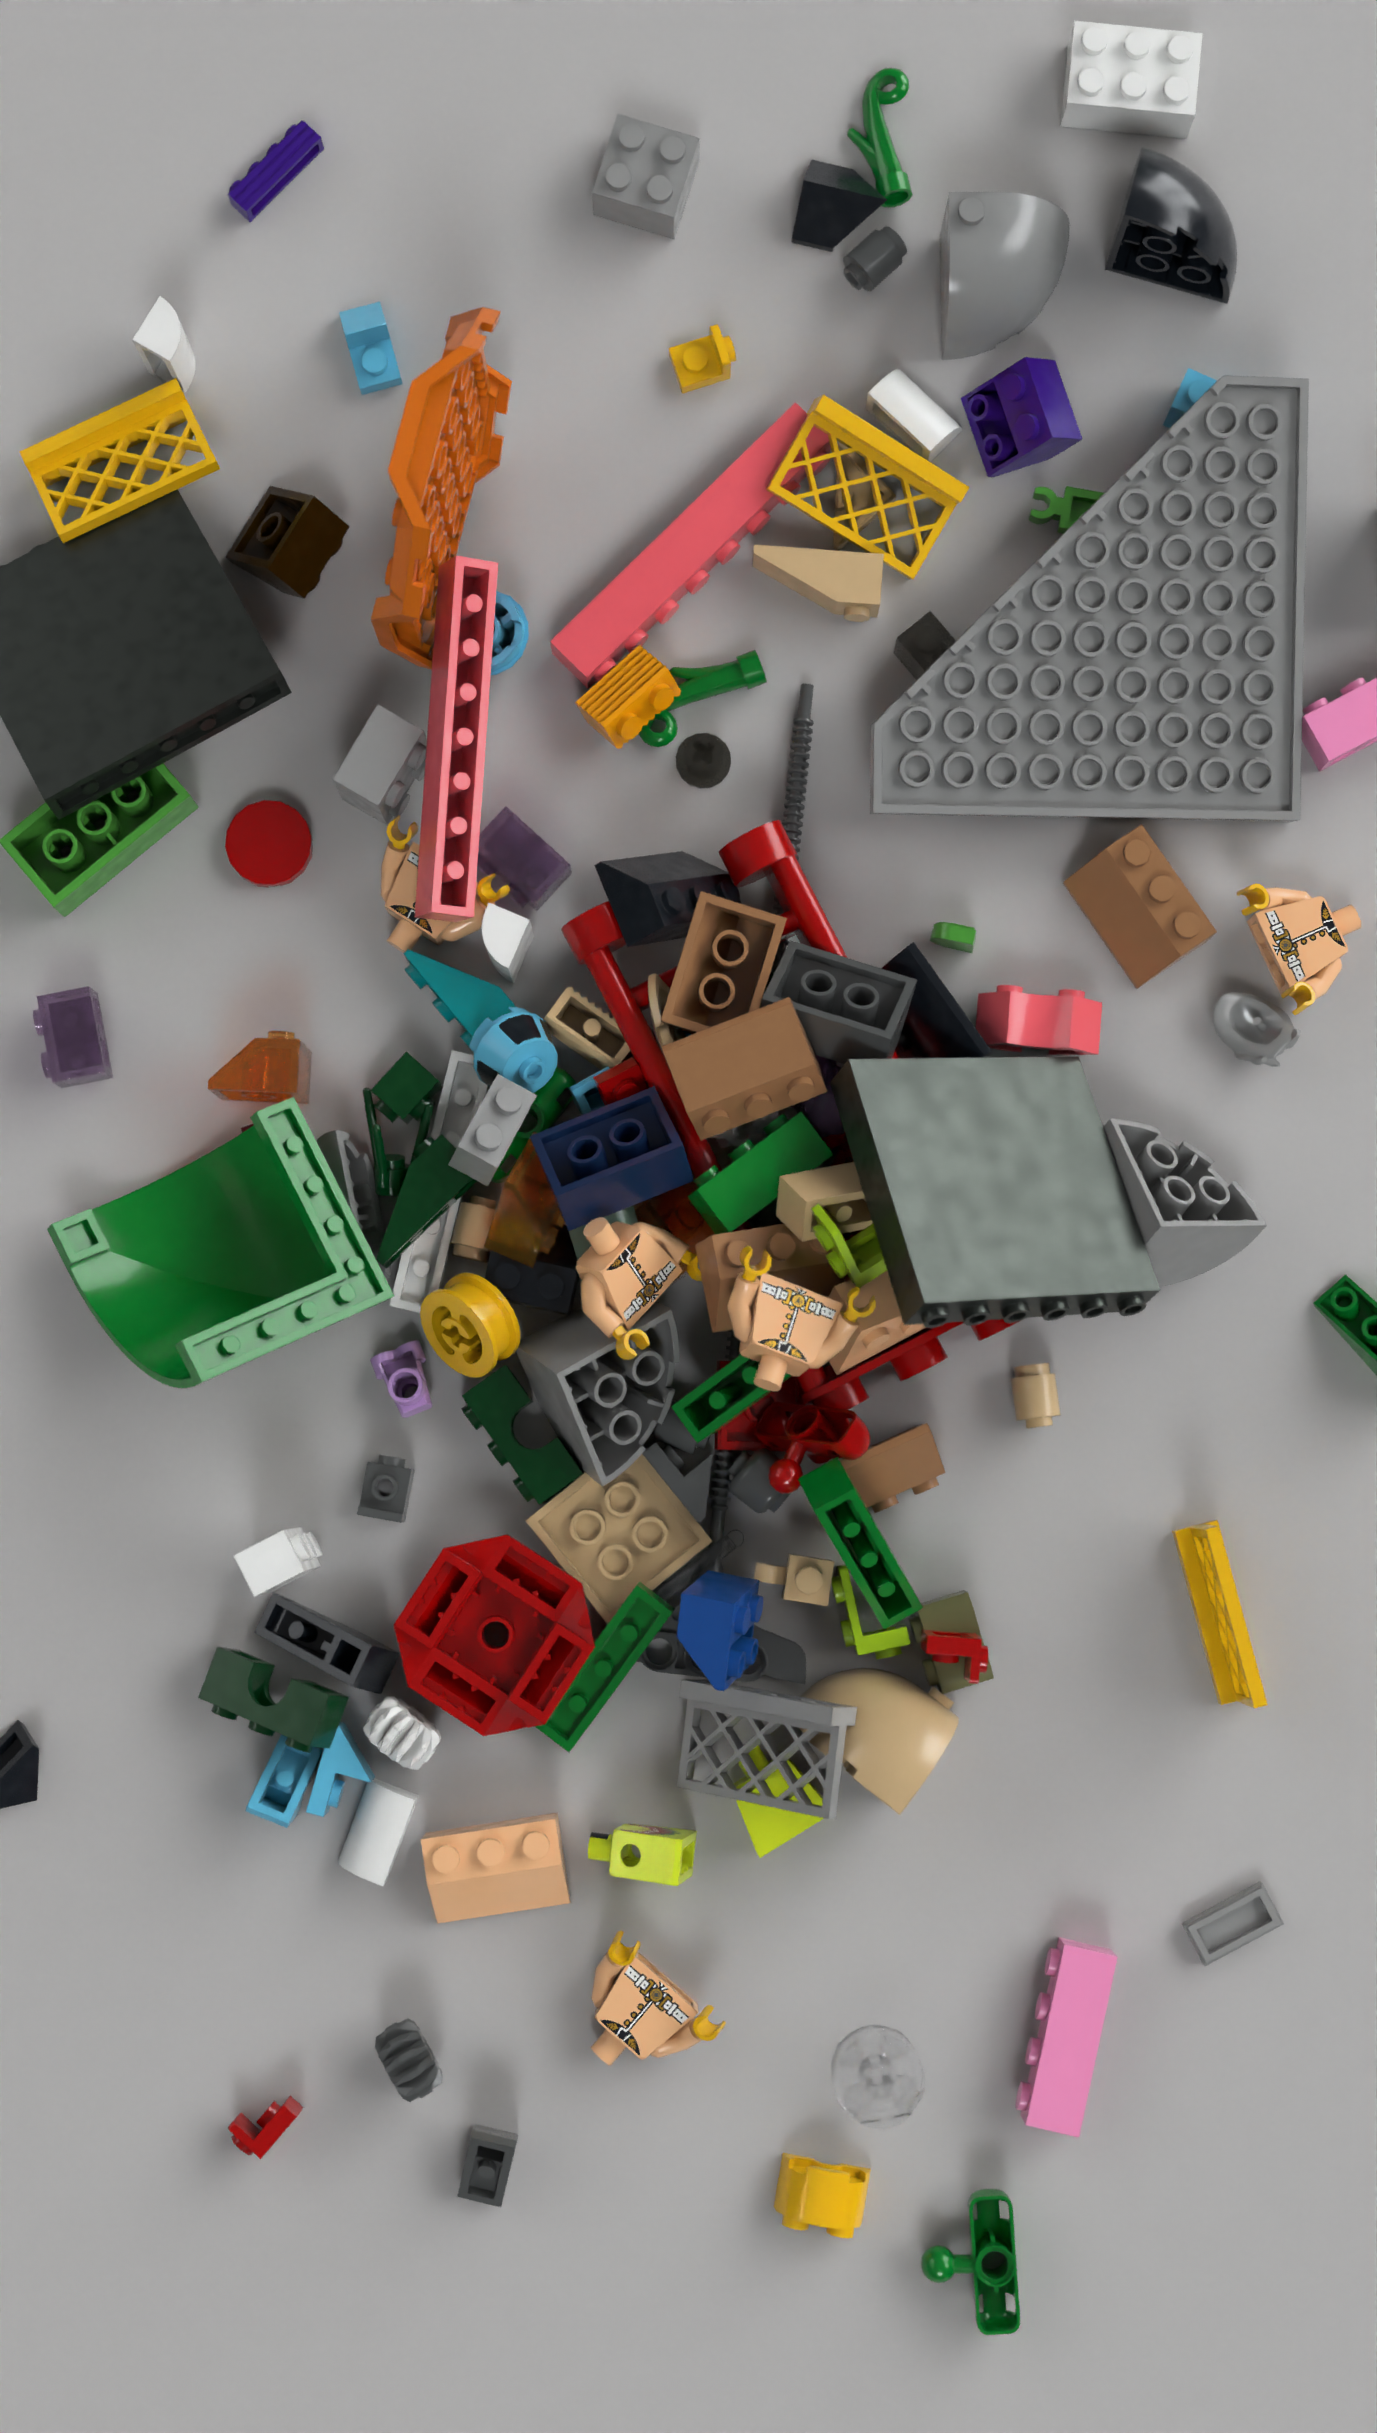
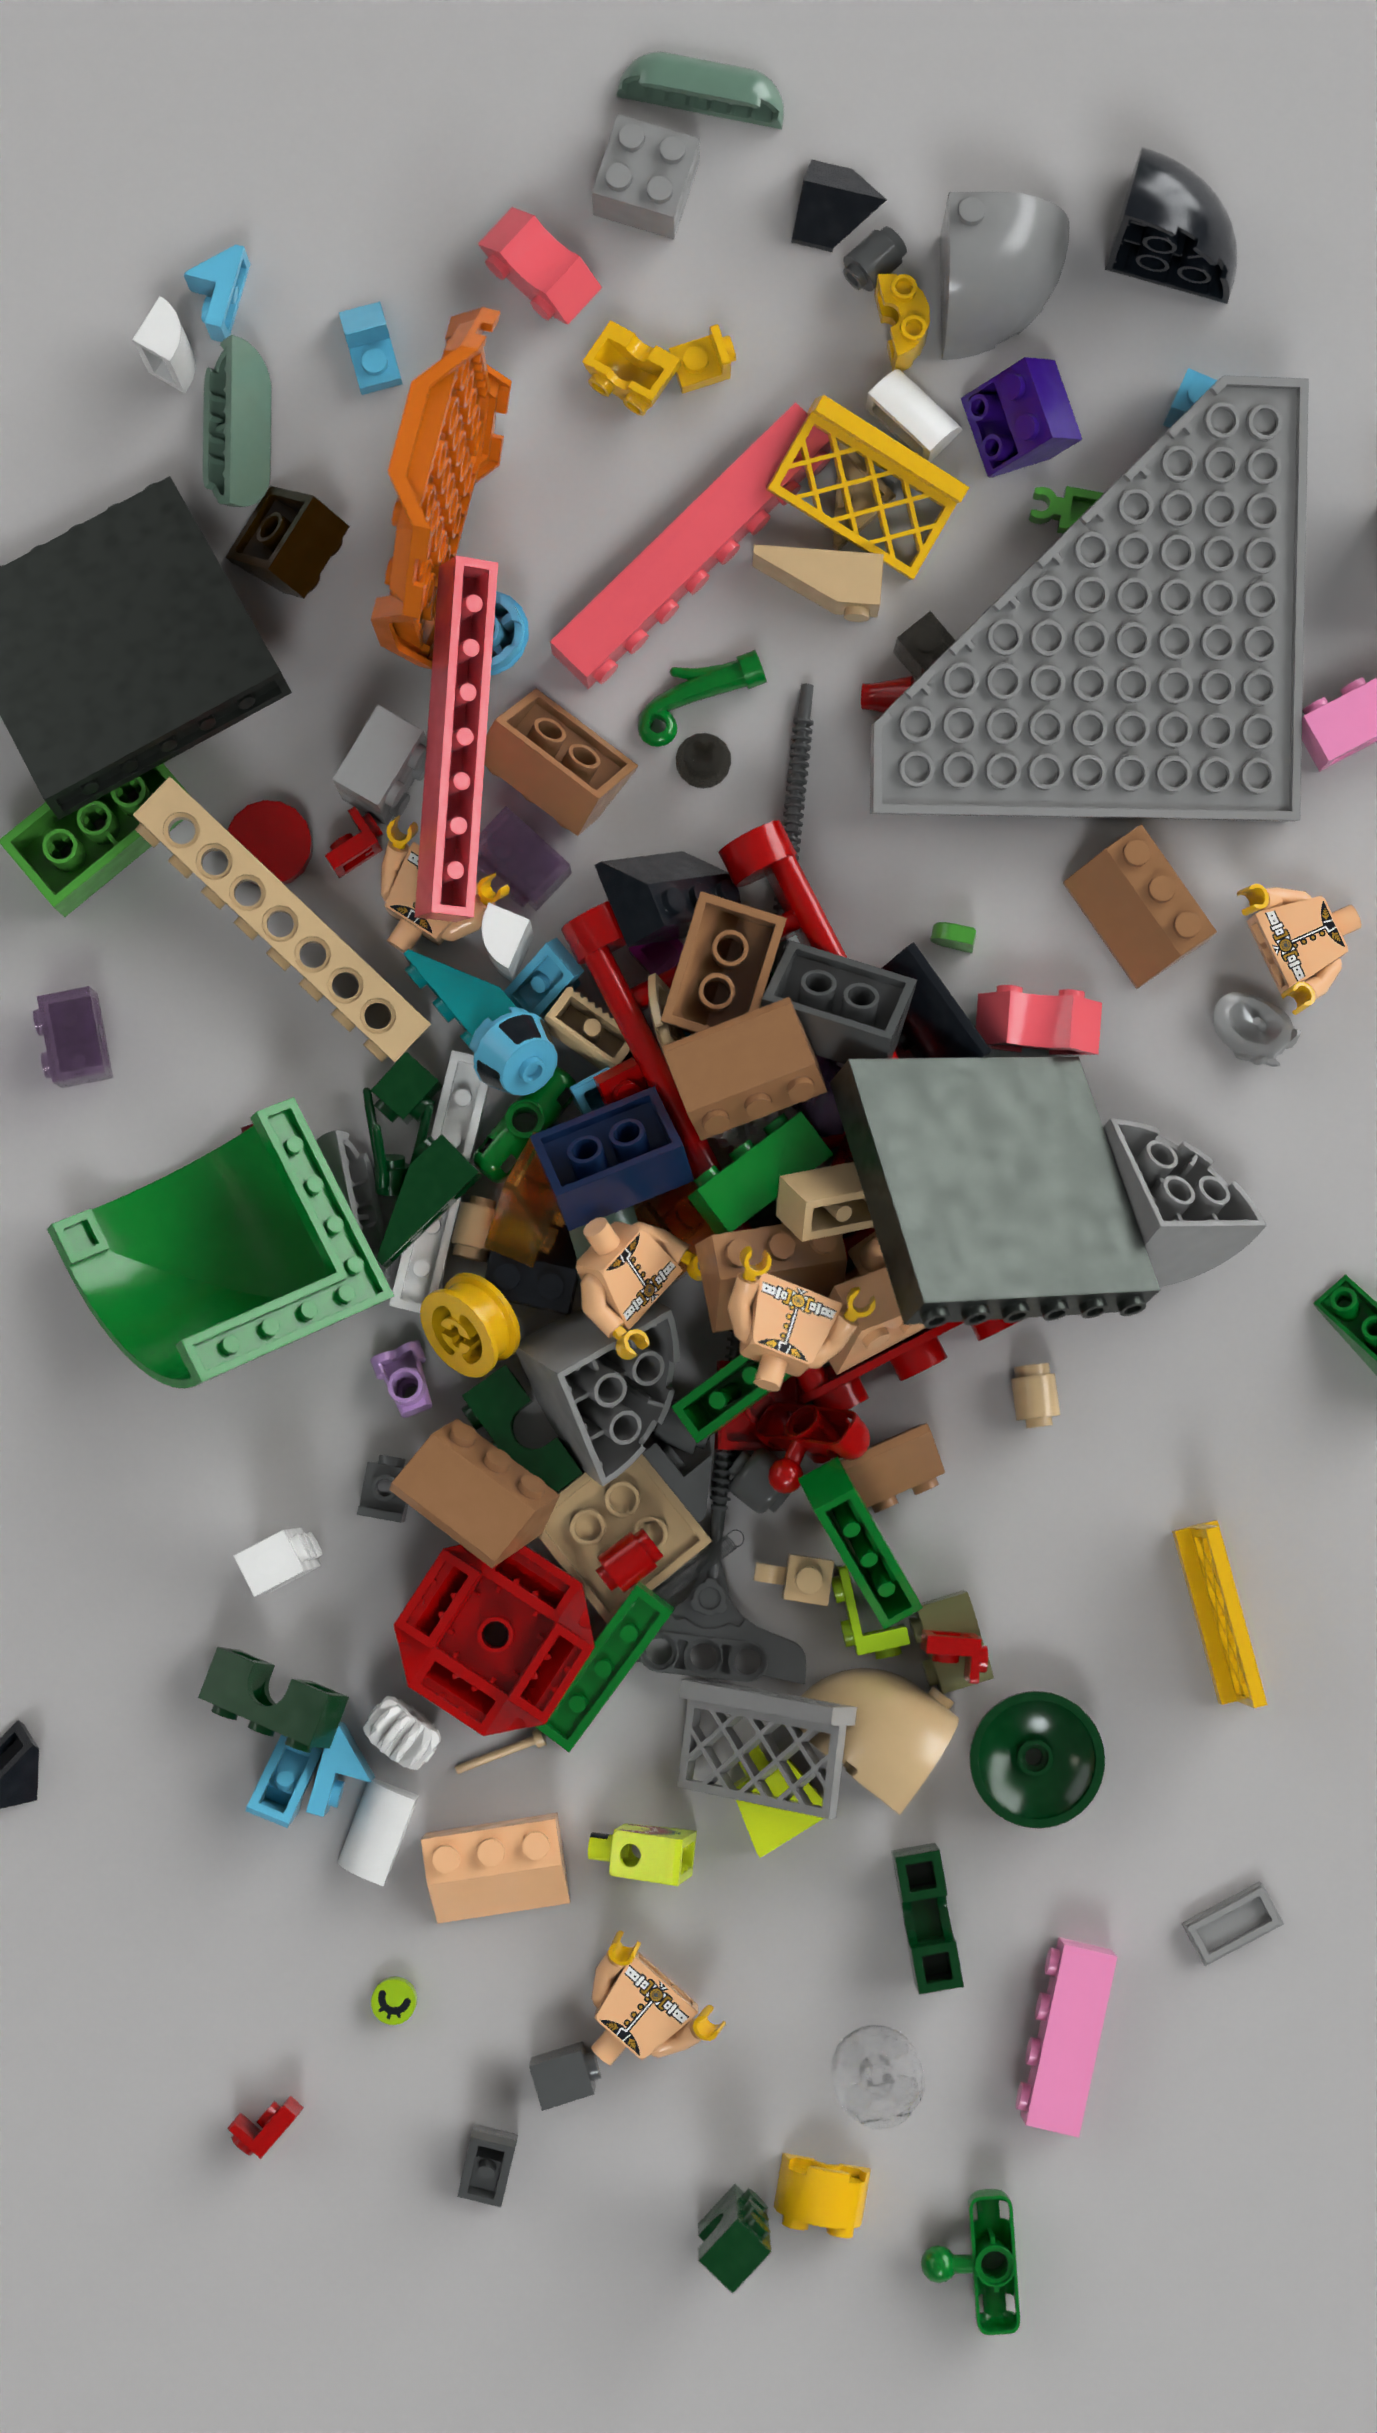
yellow fence [19,378,220,543] -> none
clear orange slope [208,1031,312,1104] -> none
dark purple piece [228,120,324,223] -> none
black slope [254,1592,400,1694] -> none
dark grey gear [375,2018,443,2102] -> none
light grey brick [448,1074,537,1186] -> none
light orange brick [575,645,681,749] -> none
blue slope [677,1570,763,1691] -> none
lime bracket [811,1204,887,1288] -> none
green plant [847,68,912,208] -> none
white brick [1060,21,1203,139] -> none
none -> tan brick [133,776,431,1062]
none -> medium azure slope [184,244,251,342]
none -> sand green brick [203,335,271,507]
none -> red bracket [325,806,383,878]
none -> lime tile [371,1976,417,2025]
none -> medium nougat slope [389,1418,560,1568]
none -> tan piece [455,1729,547,1774]
none -> coral brick [478,207,602,325]
none -> medium nougat slope [484,688,638,836]
none -> medium azure slope [504,937,584,1018]
none -> dark grey brick [529,2041,601,2111]
none -> yellow cylinder [582,320,681,416]
none -> red brick [595,1528,664,1593]
none -> sand green brick [616,52,784,129]
none -> magenta plate [628,939,684,975]
none -> dark green arch [698,2184,772,2294]
none -> red cone [861,676,916,713]
none -> yellow cylinder [874,274,930,372]
none -> dark green arch [891,1843,964,1995]
none -> dark green dish [969,1691,1105,1828]

